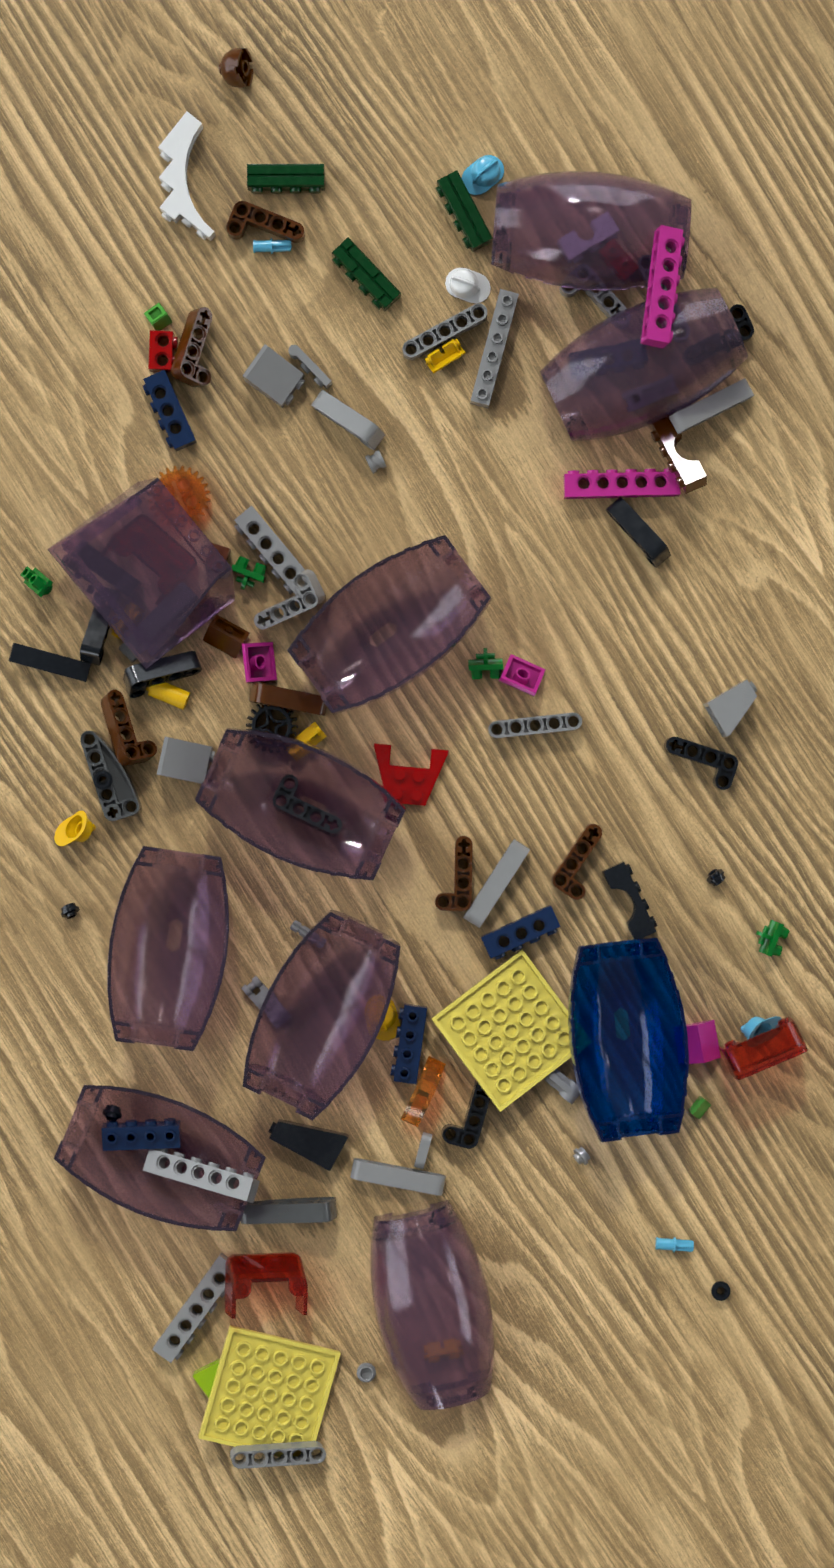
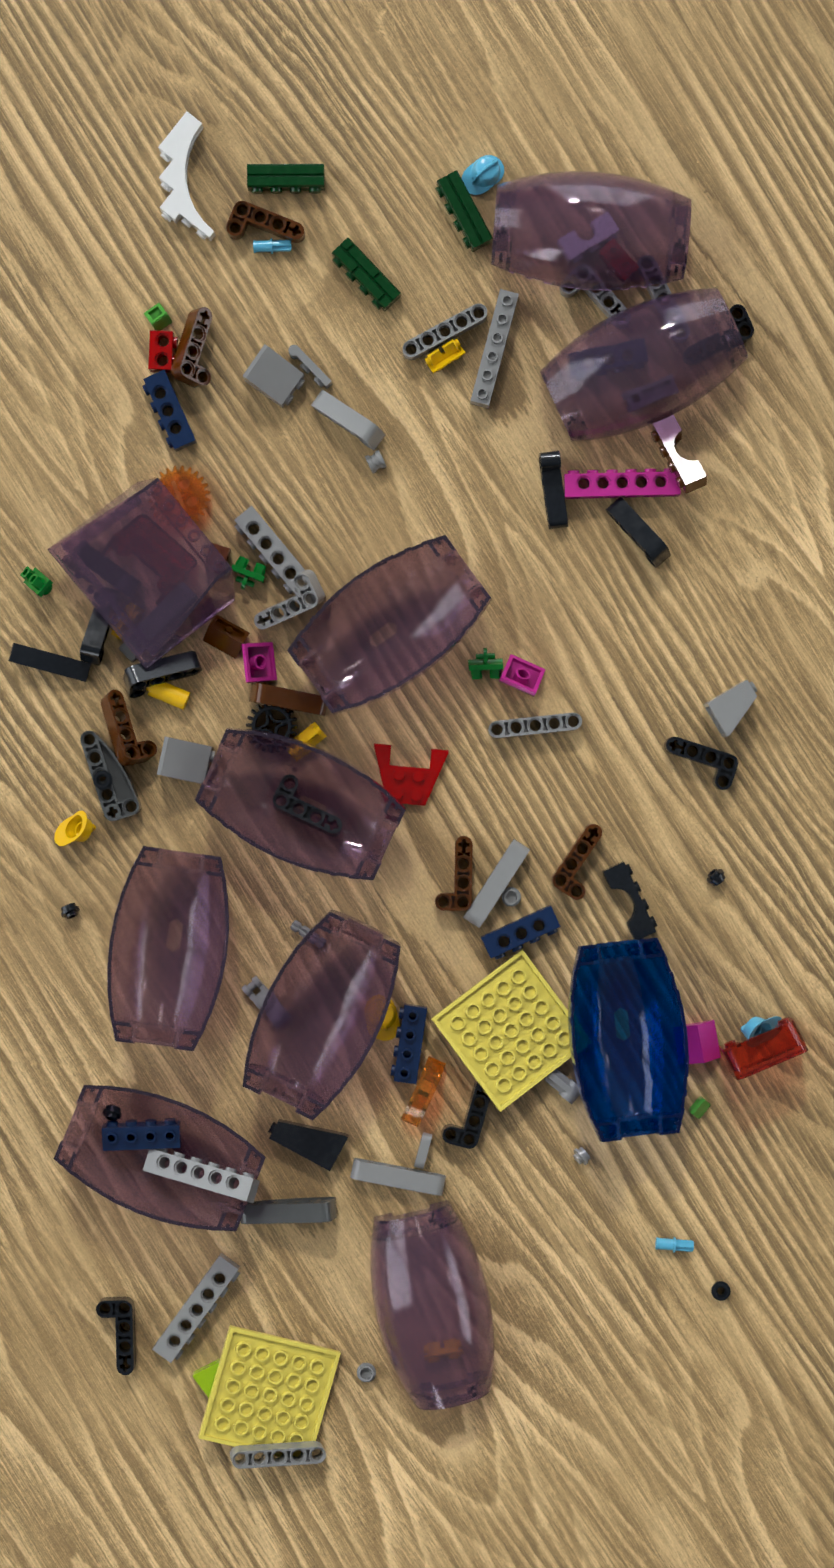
reddish brown cylinder [219,48,253,88] -> none
clear red windscreen [225,1252,308,1319] -> none
white piece [445,267,491,303] -> none
dark pink brick [640,225,685,349] -> none
light grey beam [669,378,754,434] -> none
green hips [756,920,790,957] -> none
none -> black beam [96,1296,136,1375]
none -> light grey plate [502,887,521,906]
none -> black beam [539,450,568,530]

